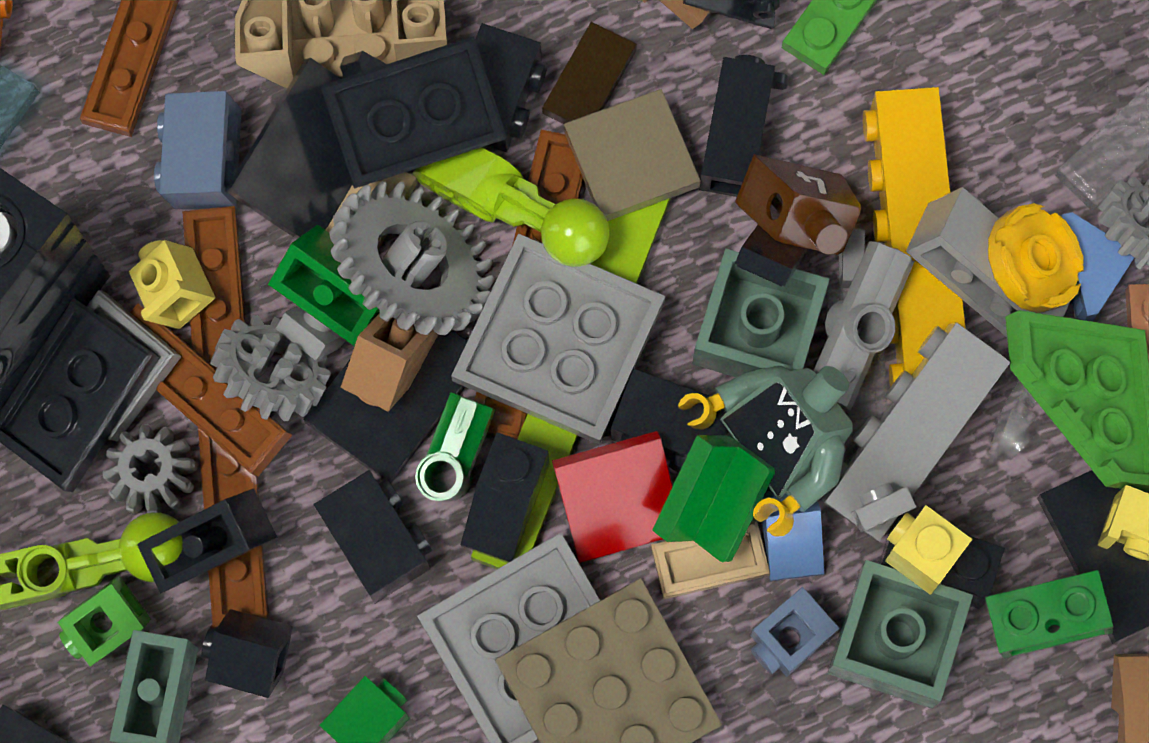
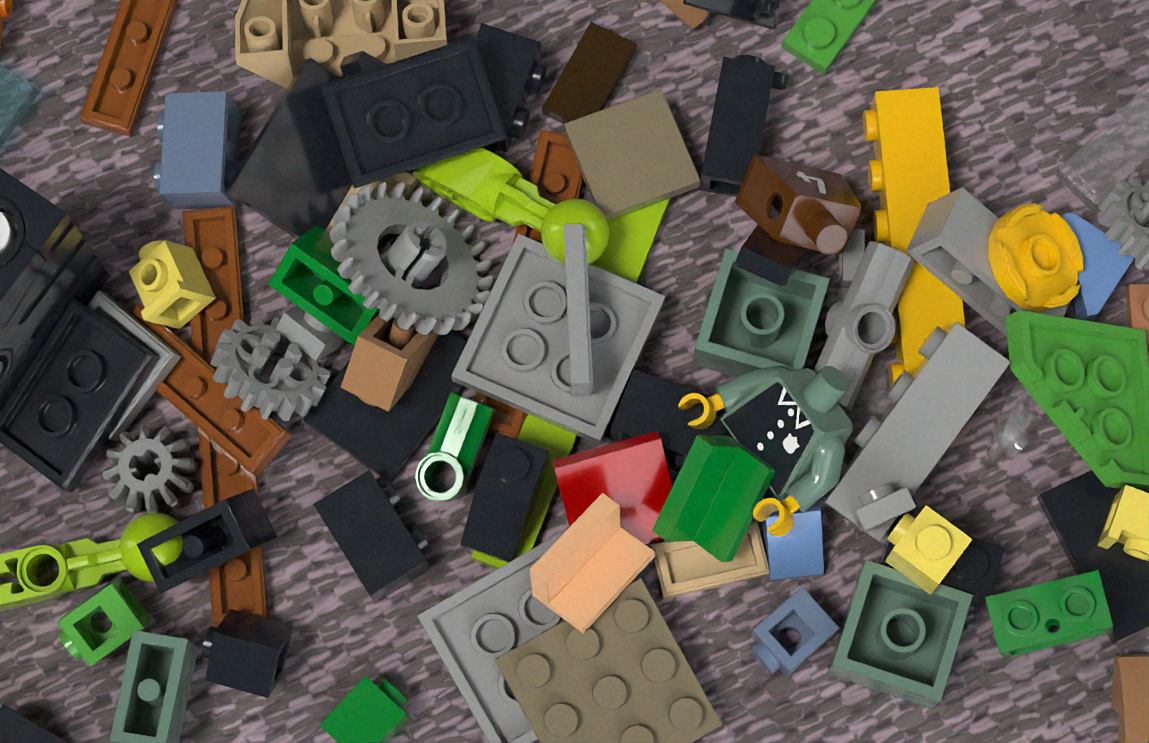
none -> light nougat panel [529,493,655,633]
none -> light grey tile [564,224,593,397]

